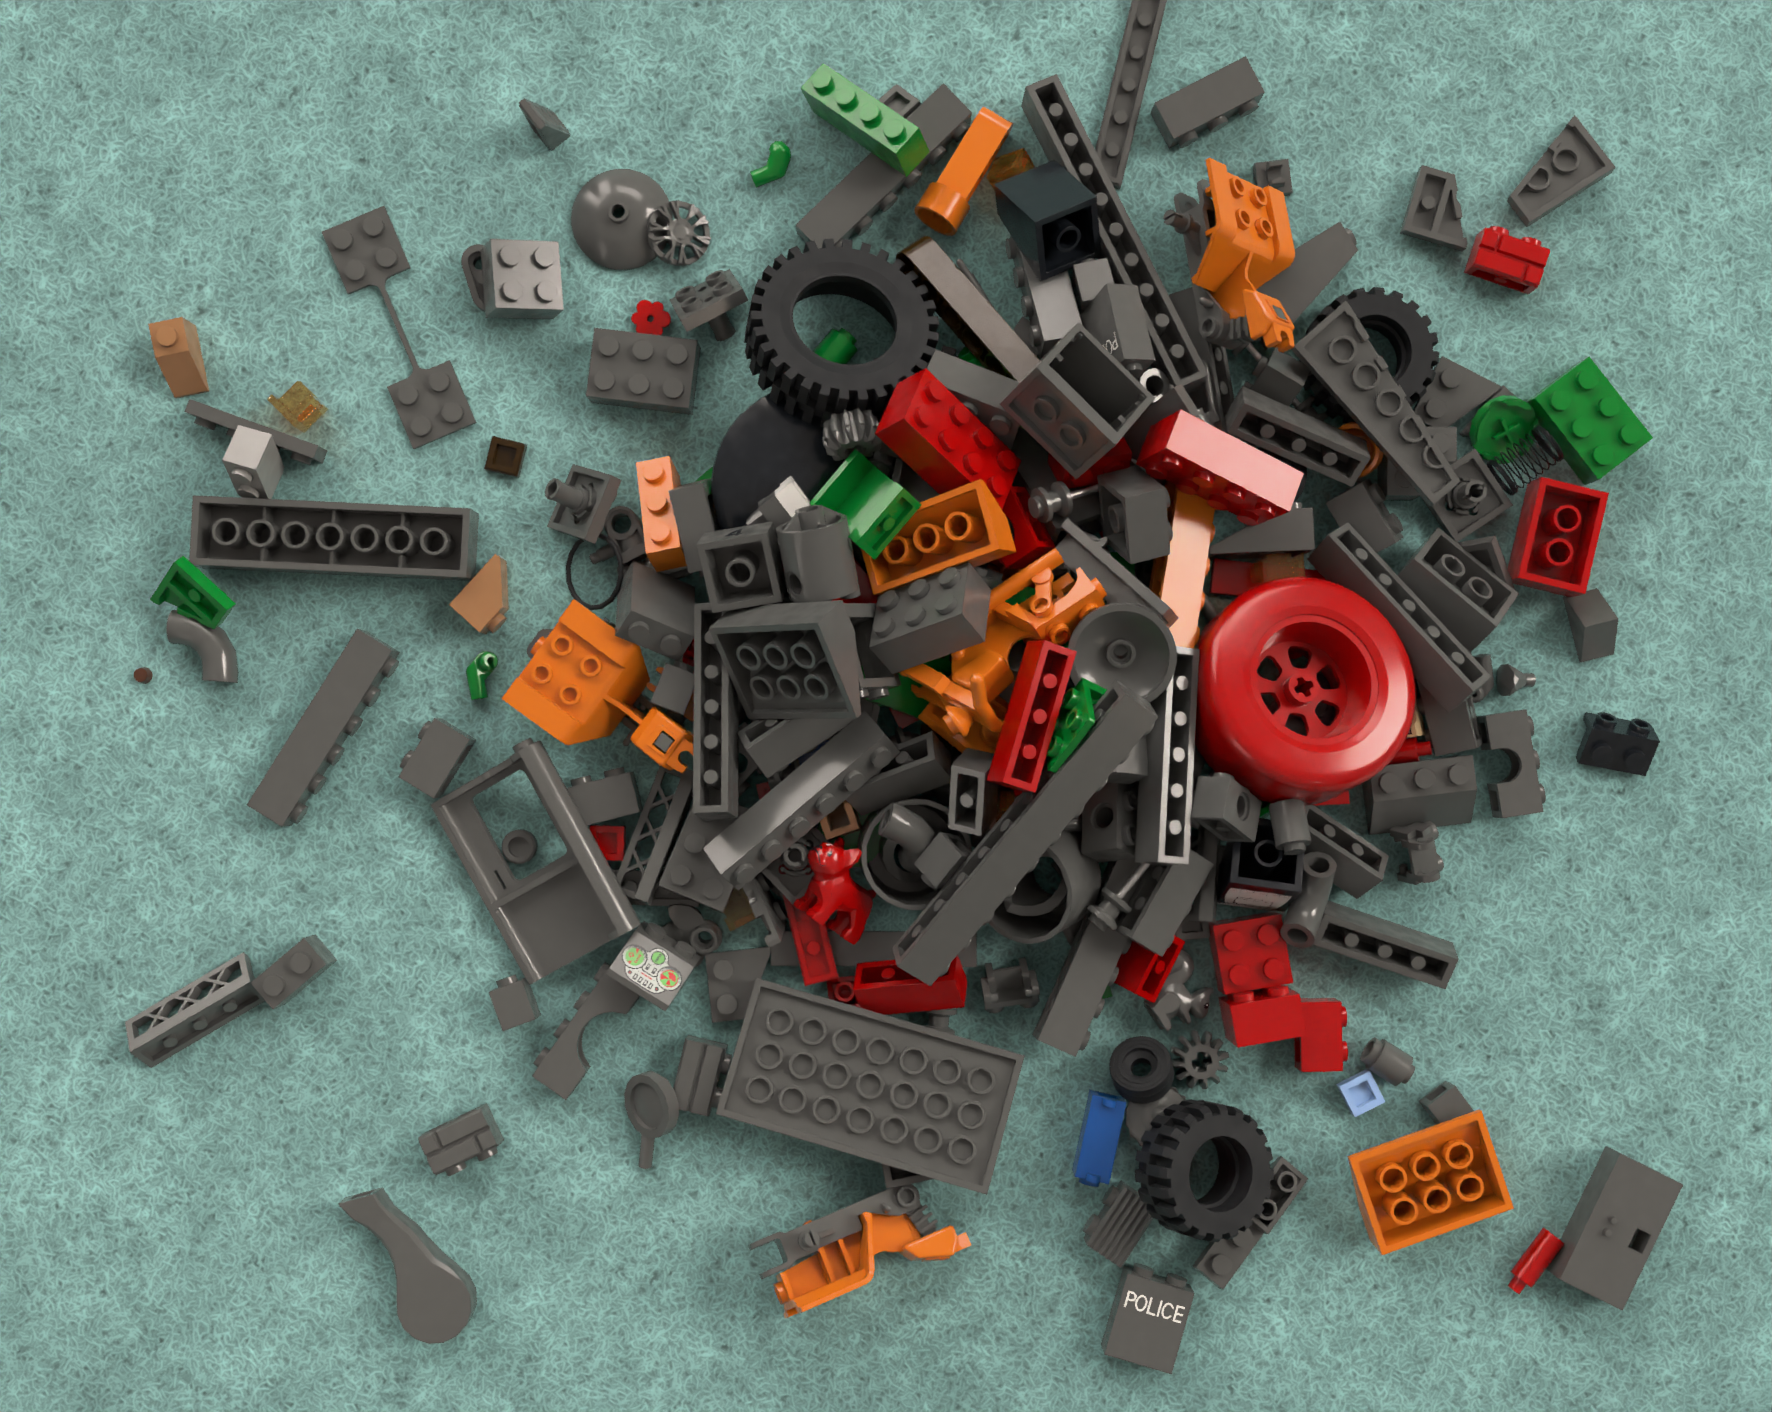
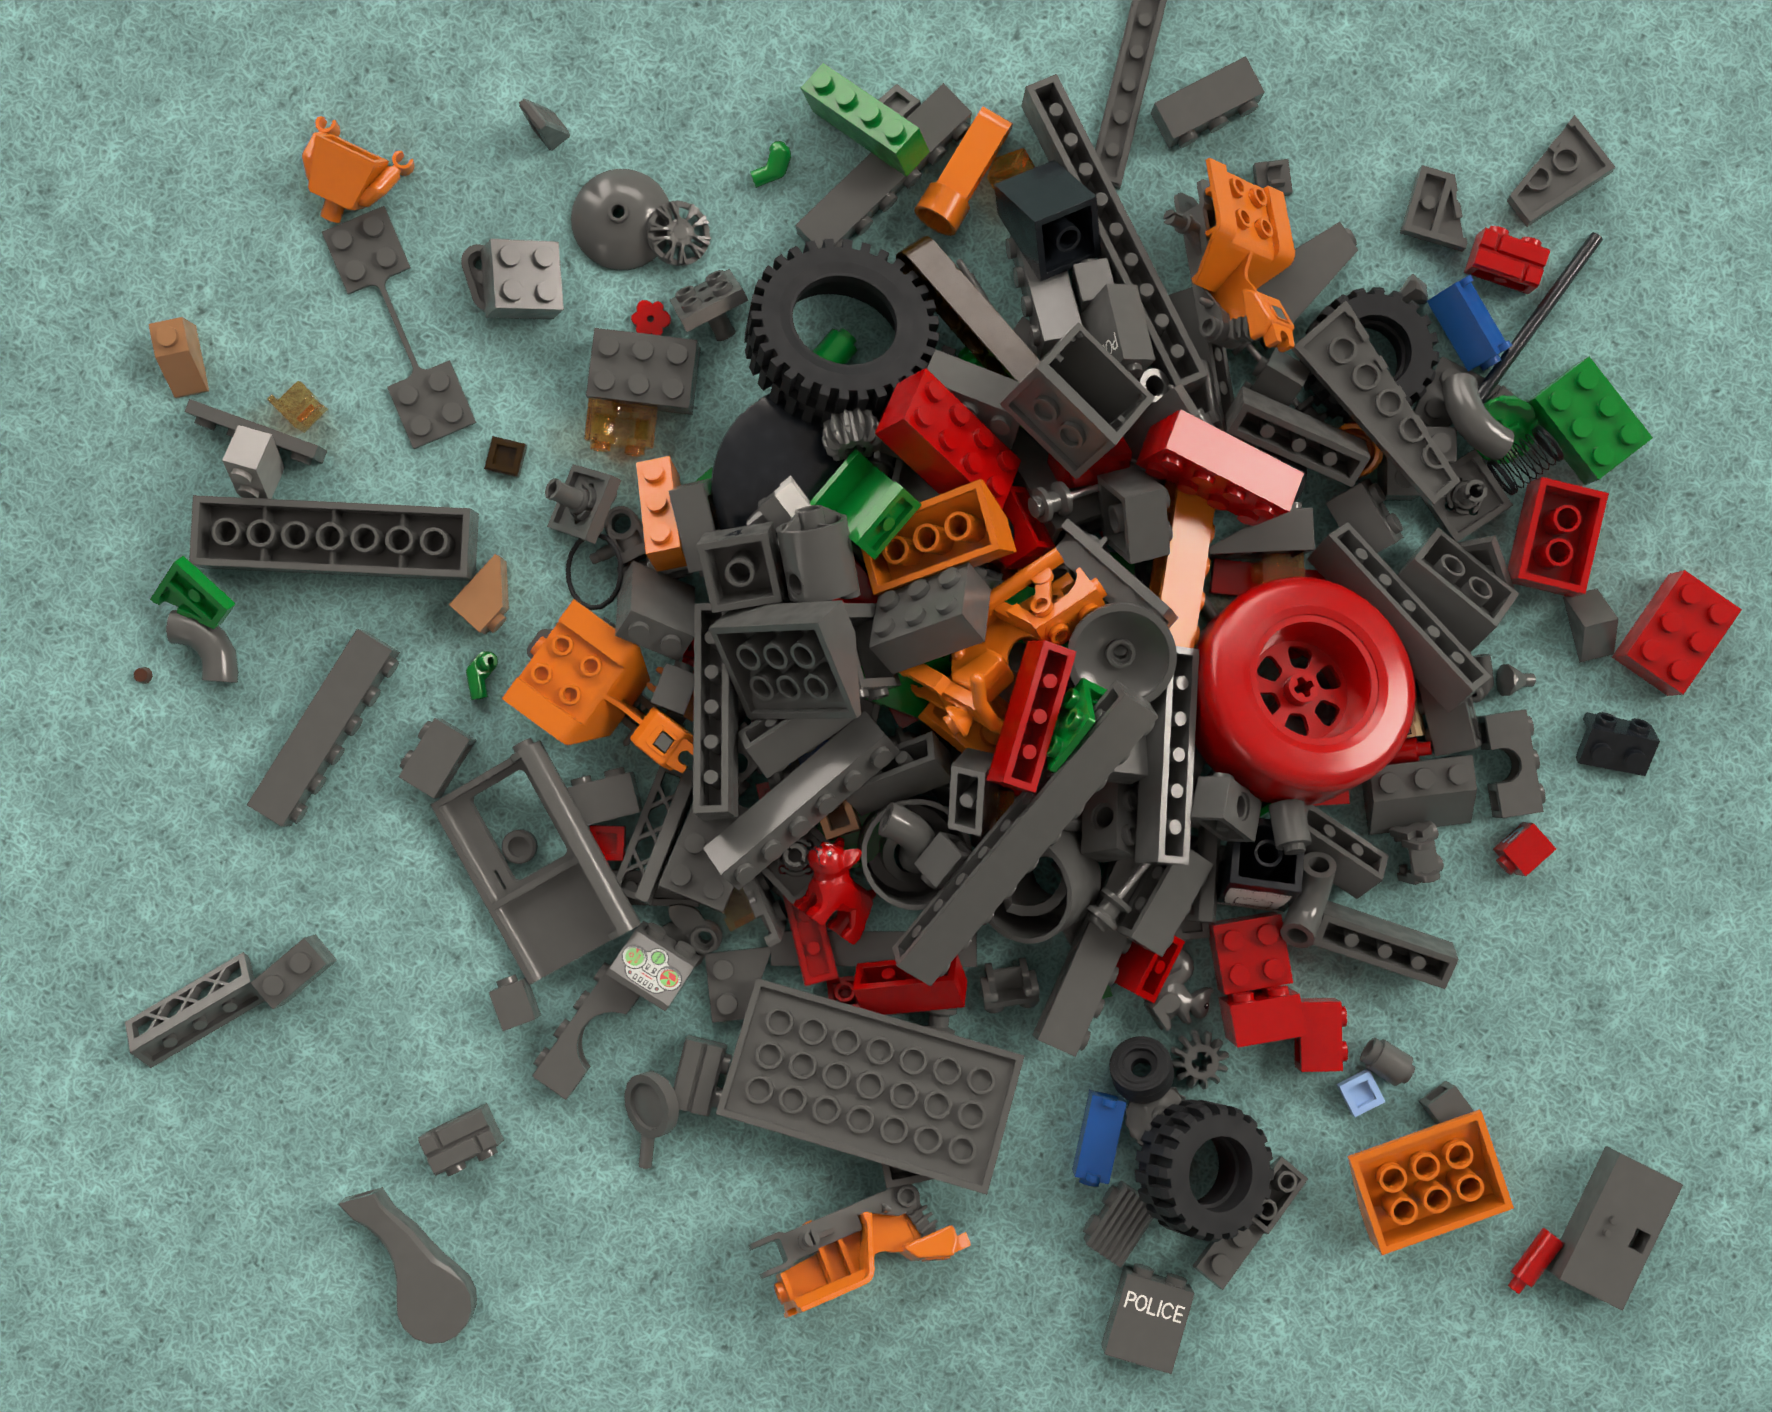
none -> orange torso [302,116,414,223]
none -> clear orange cylinder [584,398,658,457]
none -> dark grey rock [1399,274,1428,304]
none -> blue brick [1427,274,1512,372]
none -> dark grey cylinder [1442,373,1514,460]
none -> black piece [1478,232,1603,403]
none -> red brick [1493,822,1556,876]
none -> red brick [1612,570,1742,696]

